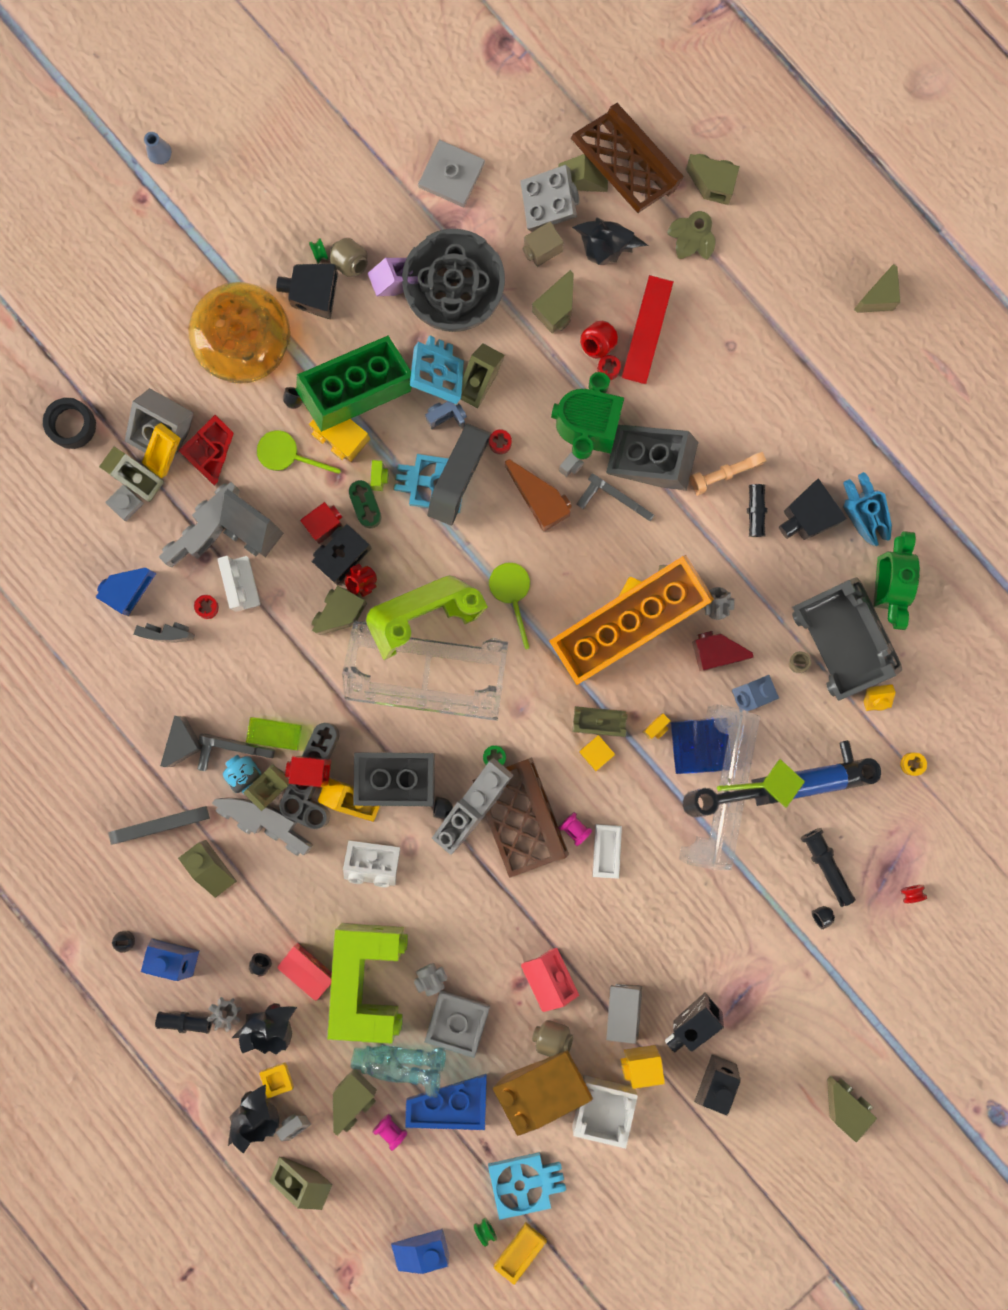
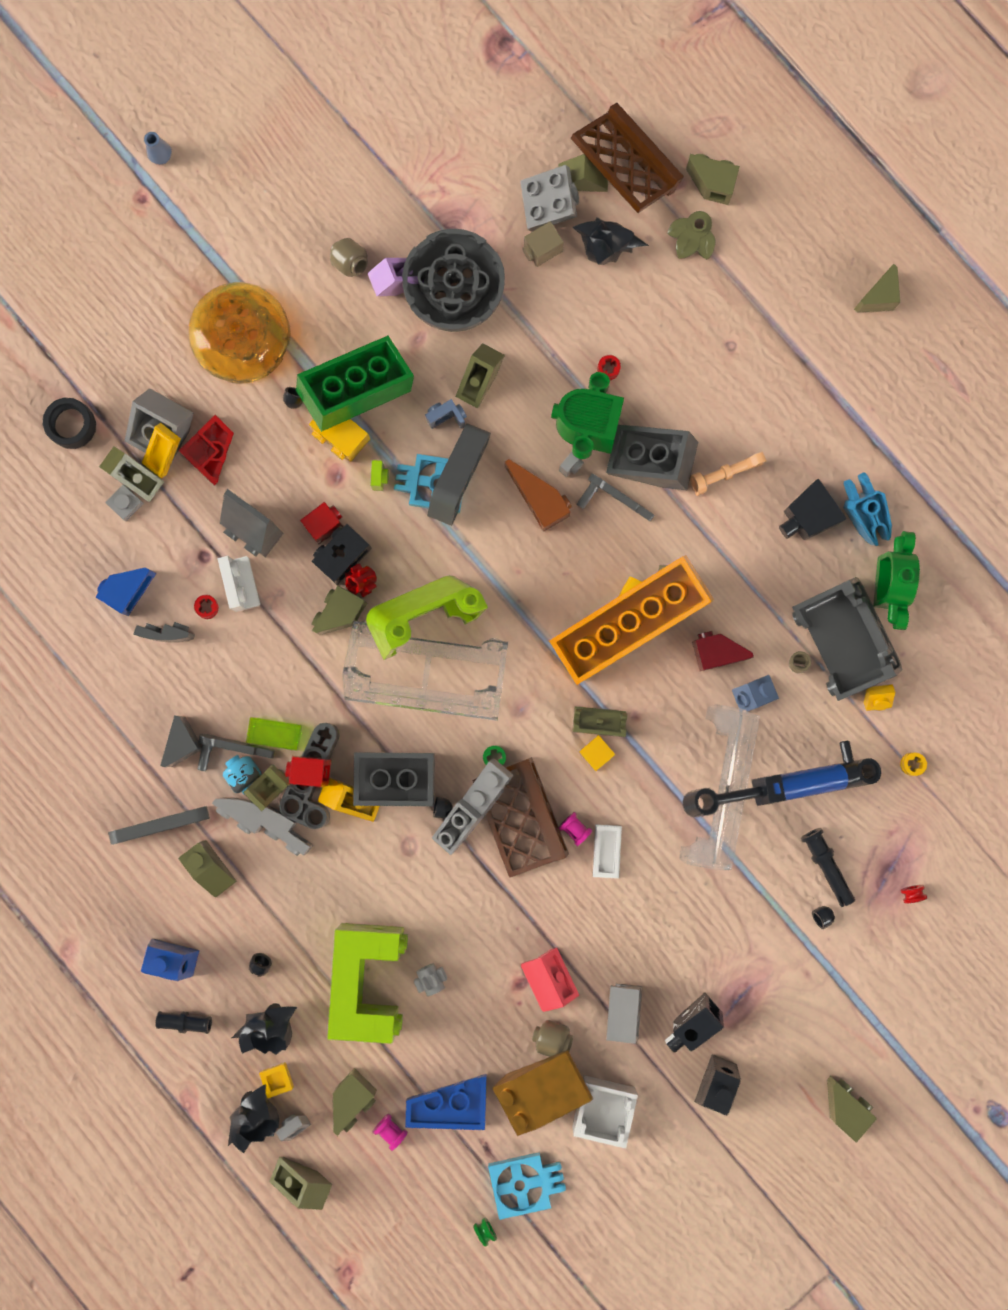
black hinge [112,931,135,953] -> none
light grey slope [159,482,240,568] -> none
light grey gear [207,997,242,1032] -> none
lime piece [257,430,341,474] -> none
black torso [276,264,338,319] -> none
coral panel [277,943,332,1001] -> none
green bush [309,238,329,264] -> none
white bracket [343,841,400,888] -> none
dark green beam [348,480,382,529] -> none
clear light blue piece [350,1046,446,1098] -> none
blue slope [391,1229,450,1274] -> none
medium azure piece [410,336,464,404] -> none
light grey plate [418,140,485,208] -> none
light grey plate [424,990,490,1058] -> none
red bush [489,429,512,454] -> none
lime piece [489,563,530,649] -> none
yellow tile [493,1222,547,1285] -> none
olive slope [532,270,574,334] -> none
red head [580,320,618,359] -> none
yellow brick [620,1045,665,1089] -> none
red slope [622,275,674,384] -> none
yellow plate [642,713,670,739] -> none
clear blue slope [671,717,732,774] -> none
light grey gear [702,587,734,620] -> none
lime piece [717,759,805,808] -> none
black pin [747,484,768,537] -> none

